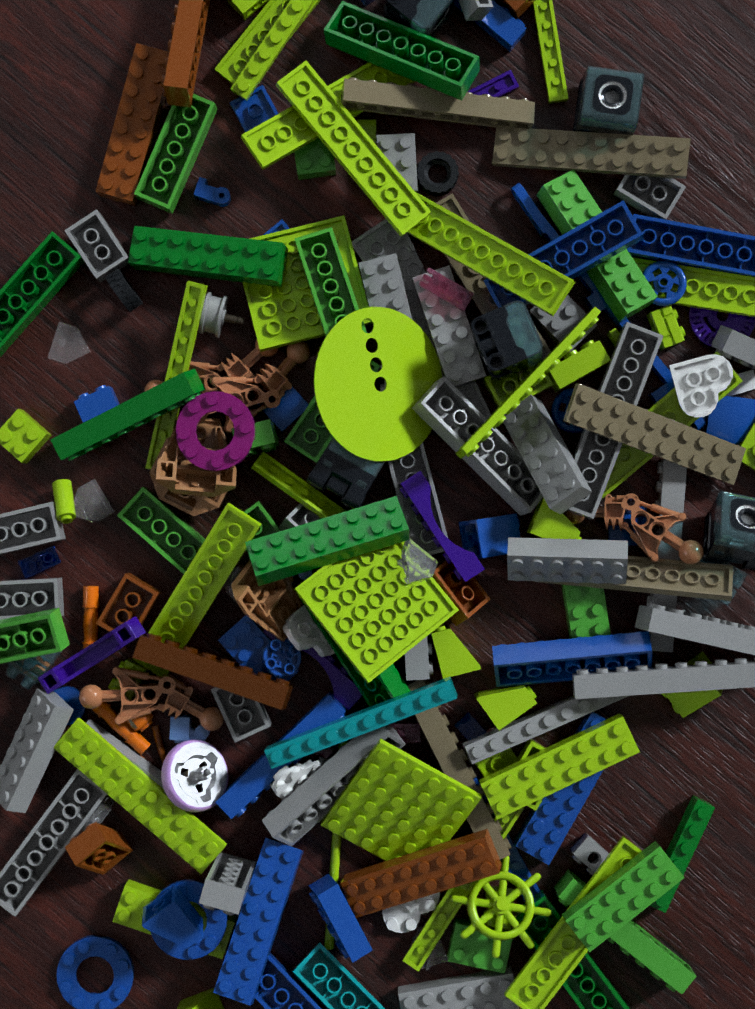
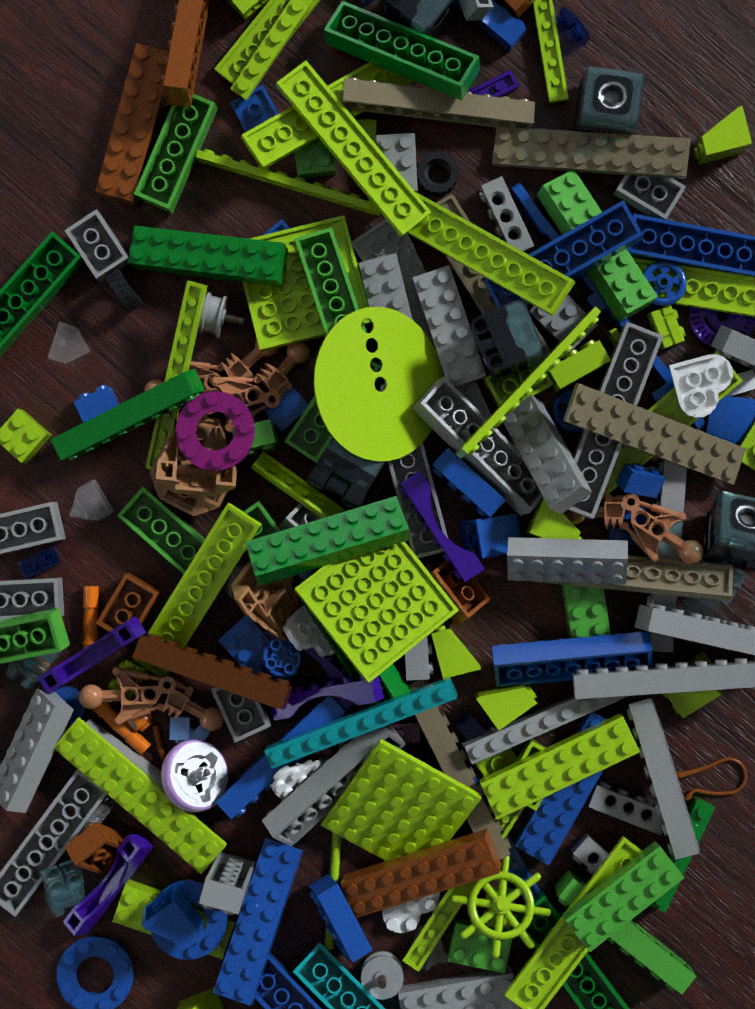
lime brick [52,479,76,524] -> none
blue leg [194,177,231,207] -> none
clear slope [397,539,438,584] -> none
clear pink hinge [418,267,474,312] -> none
none -> clear light blue hips [40,859,85,917]
none -> dark purple arch [63,833,153,936]
none -> lime plate [196,149,381,216]
none -> dark purple arch [271,675,384,721]
none -> light grey wheel [361,951,404,1000]
none -> blue brick [431,448,505,518]
none -> light grey brick [479,176,534,253]
none -> clear blue slope [557,7,590,46]
none -> light grey brick [586,781,664,835]
none -> blue brick [616,463,666,498]
none -> light grey brick [627,698,700,860]
none -> dark orange piece [676,757,747,802]
none -> lime slope [692,106,752,165]

